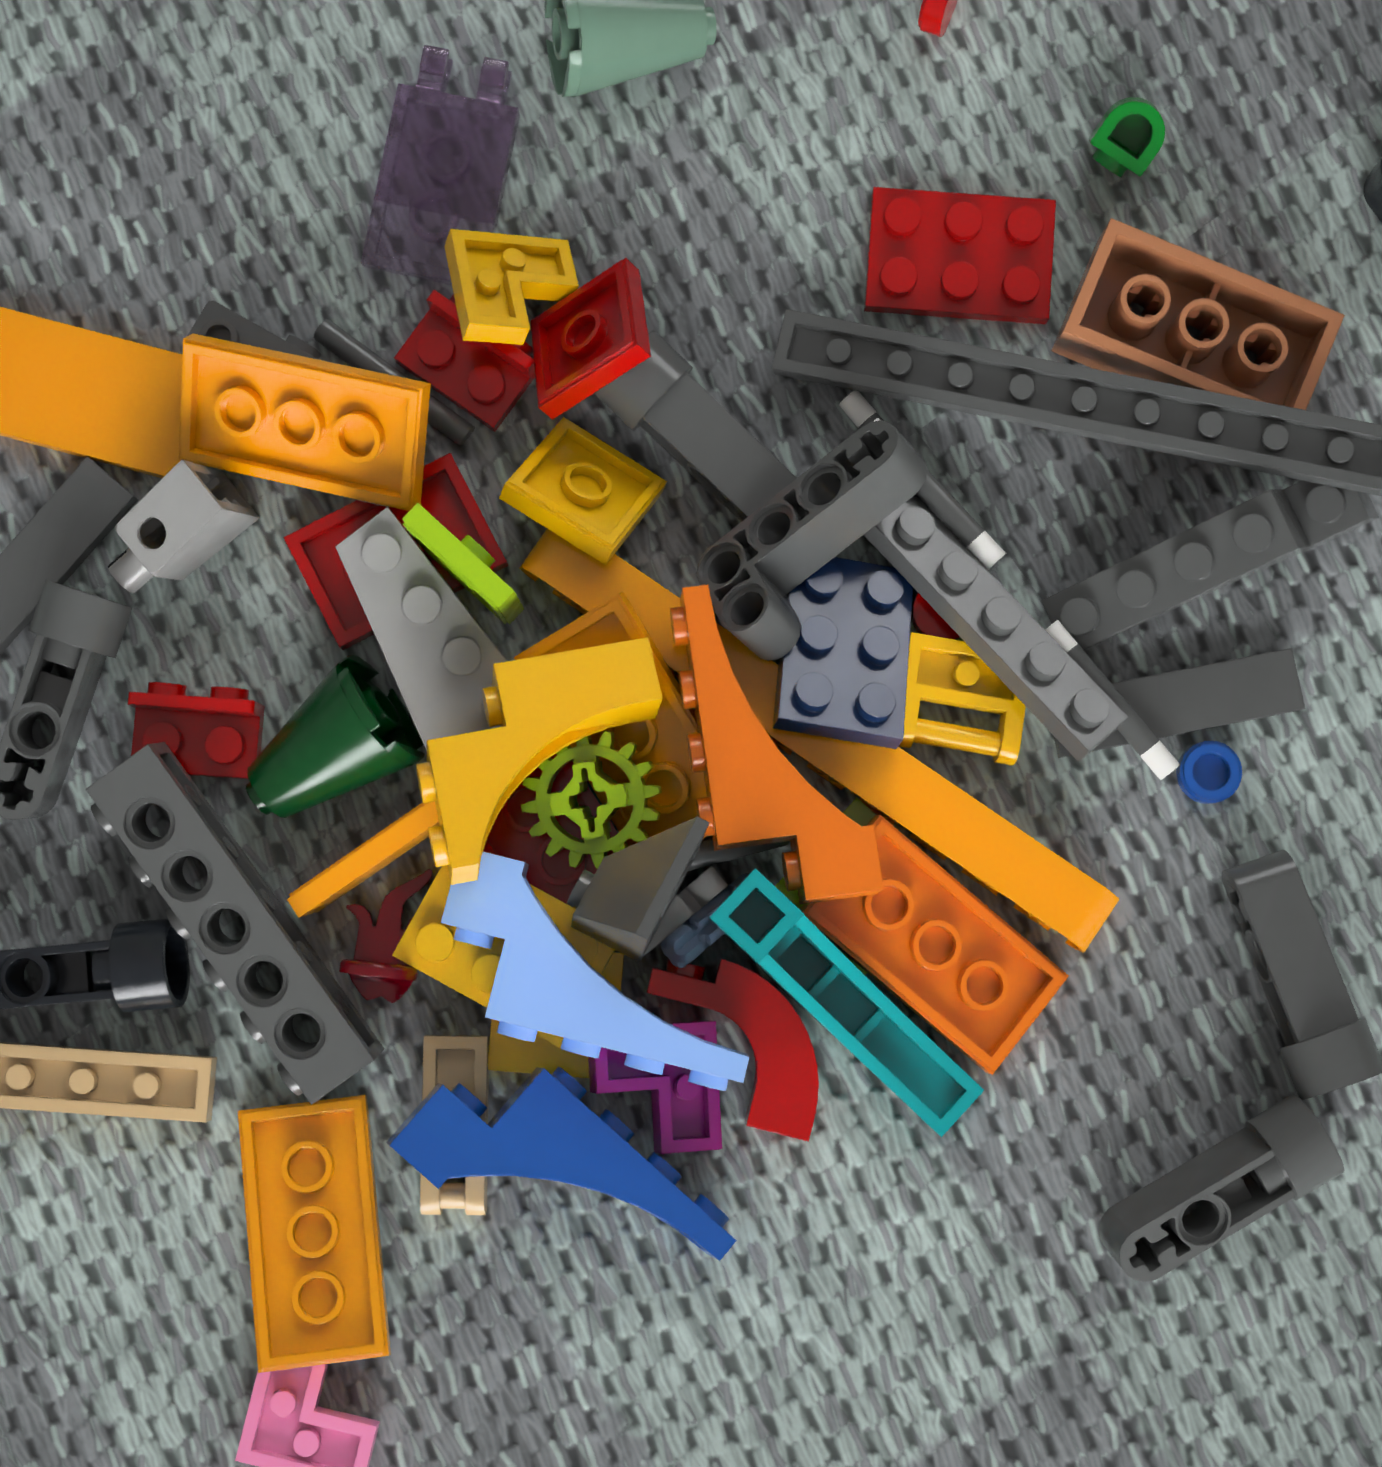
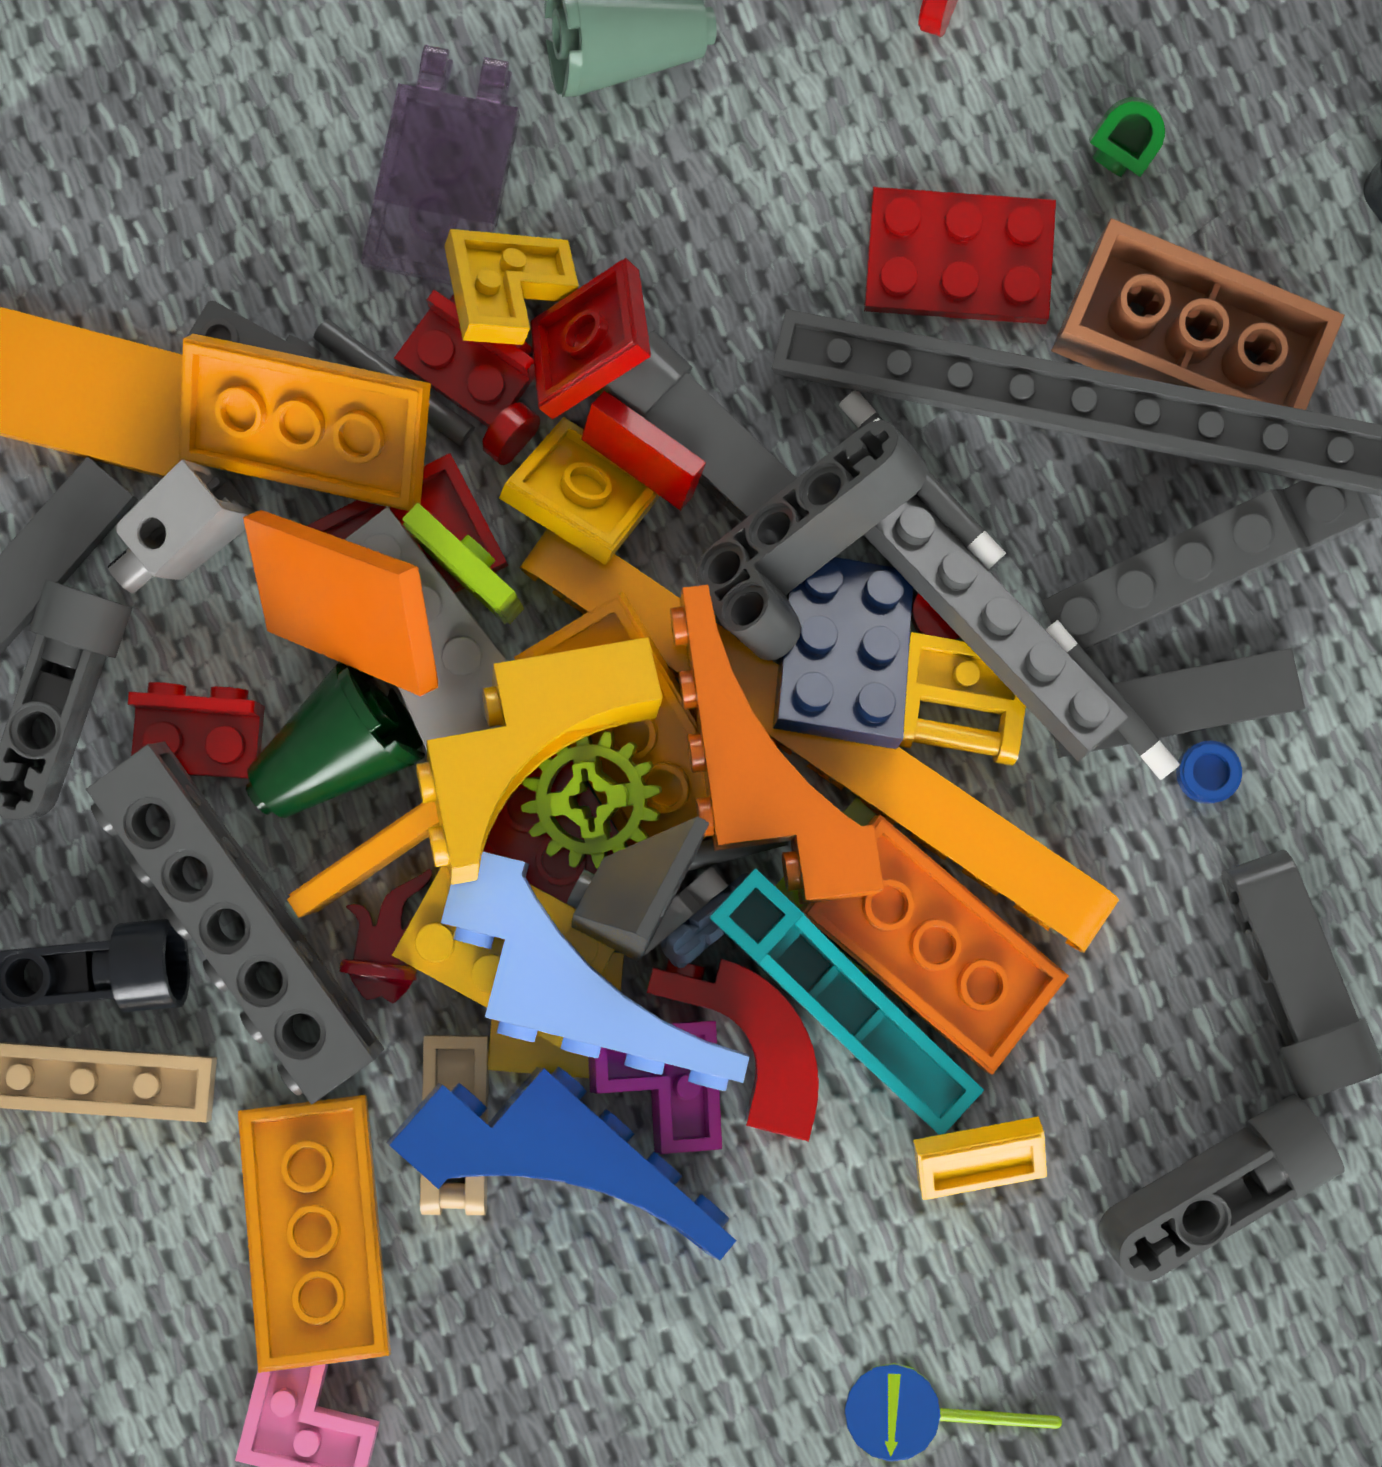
none -> orange tile [243,510,438,696]
none -> red tile [482,402,540,465]
none -> red tile [581,391,706,511]
none -> blue piece [845,1363,1062,1462]
none -> yellow tile [913,1116,1047,1200]

